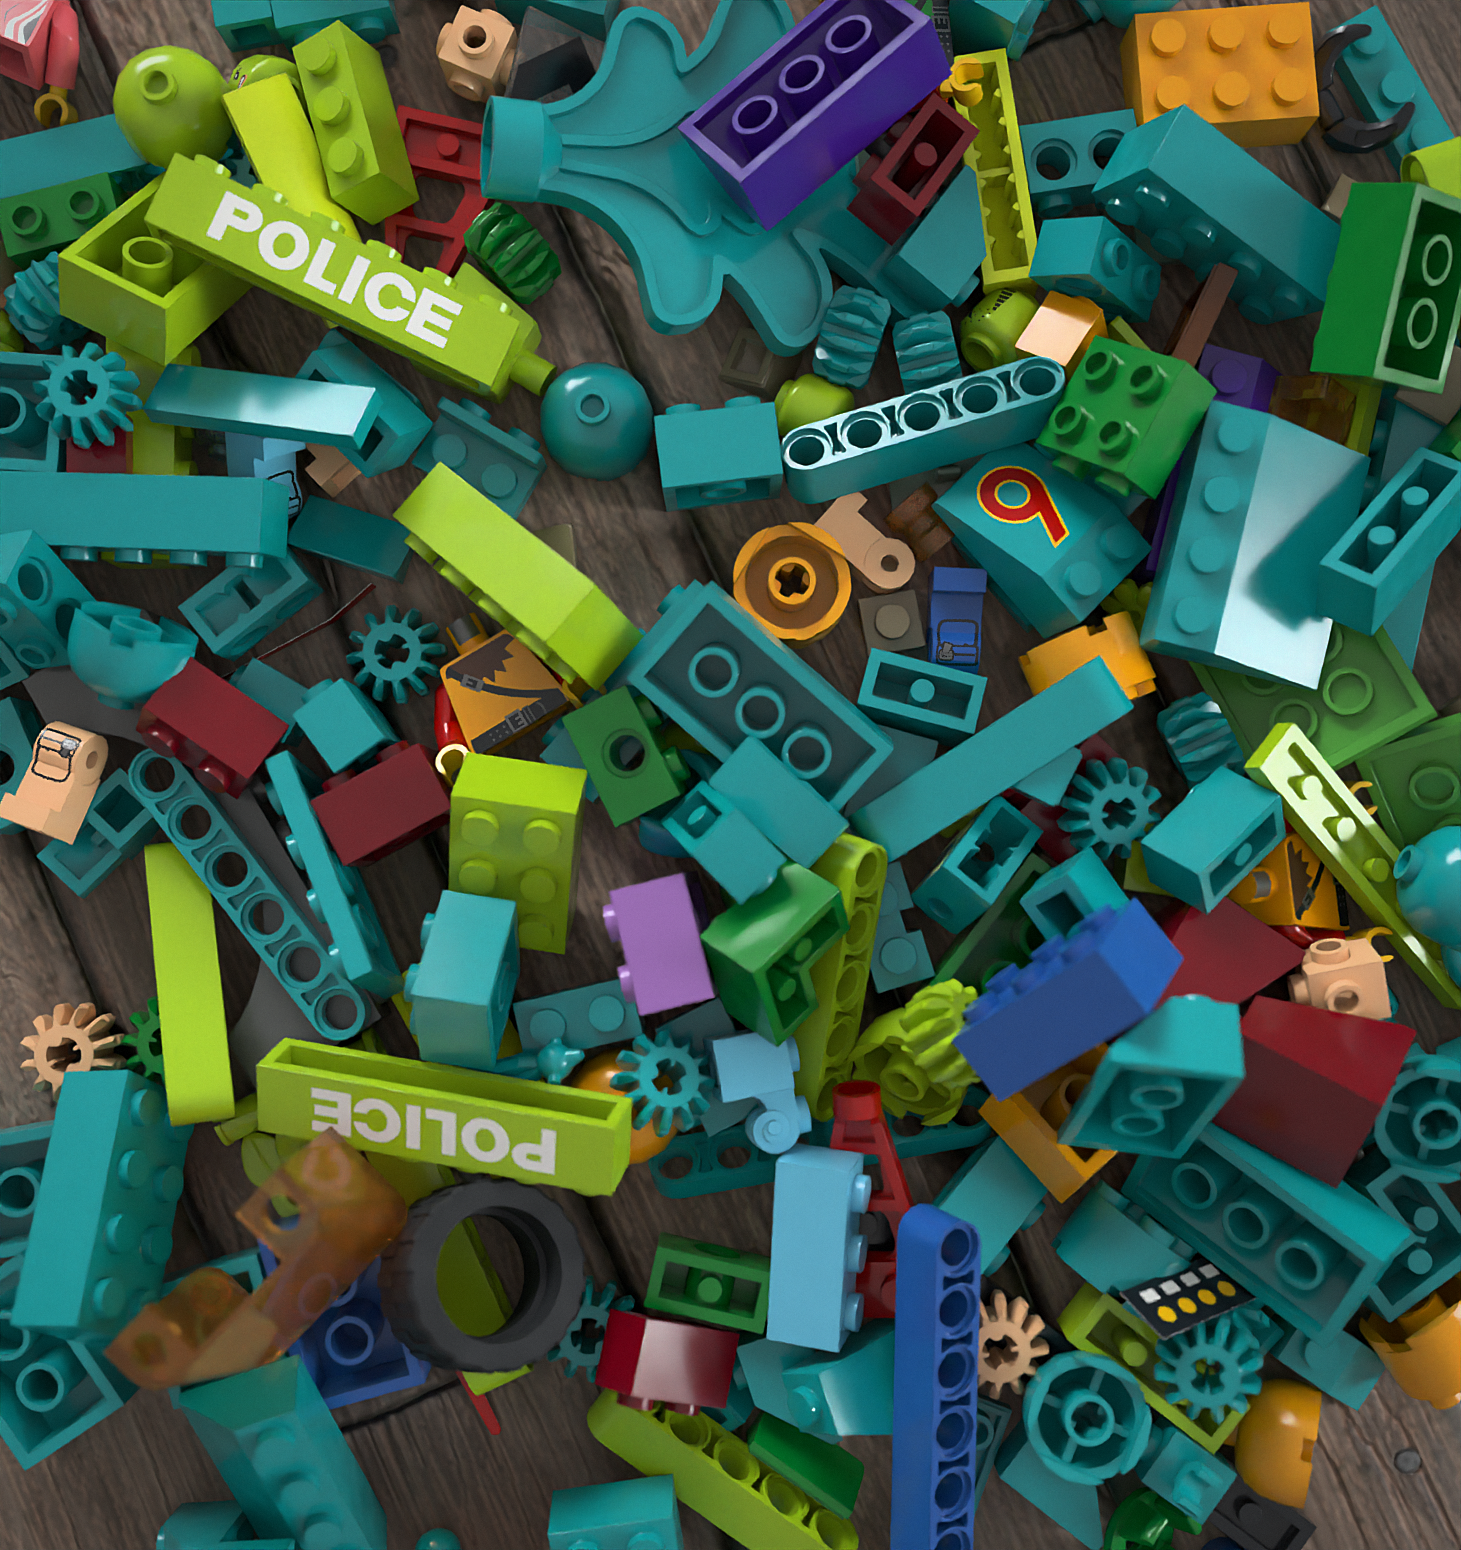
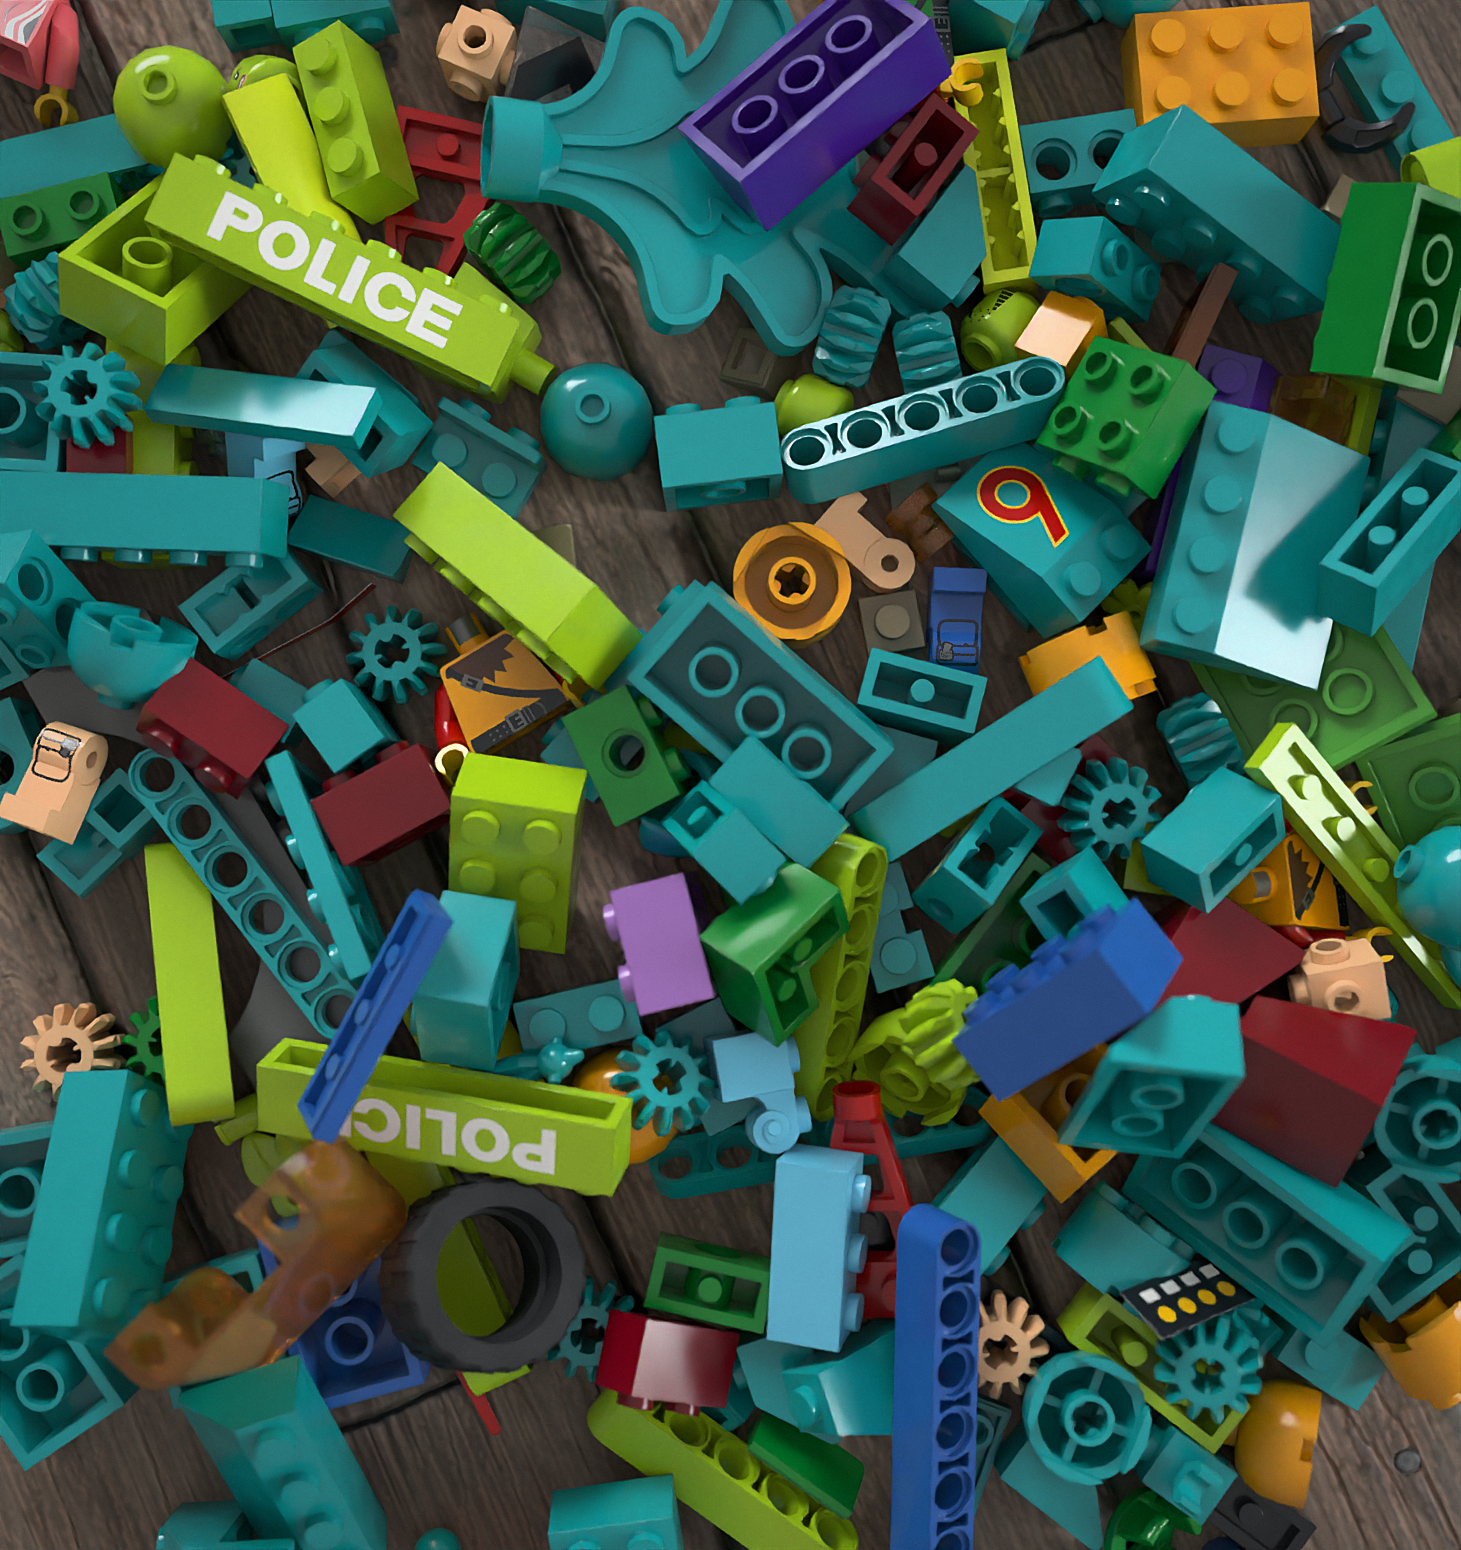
none -> blue tile [297,889,454,1144]

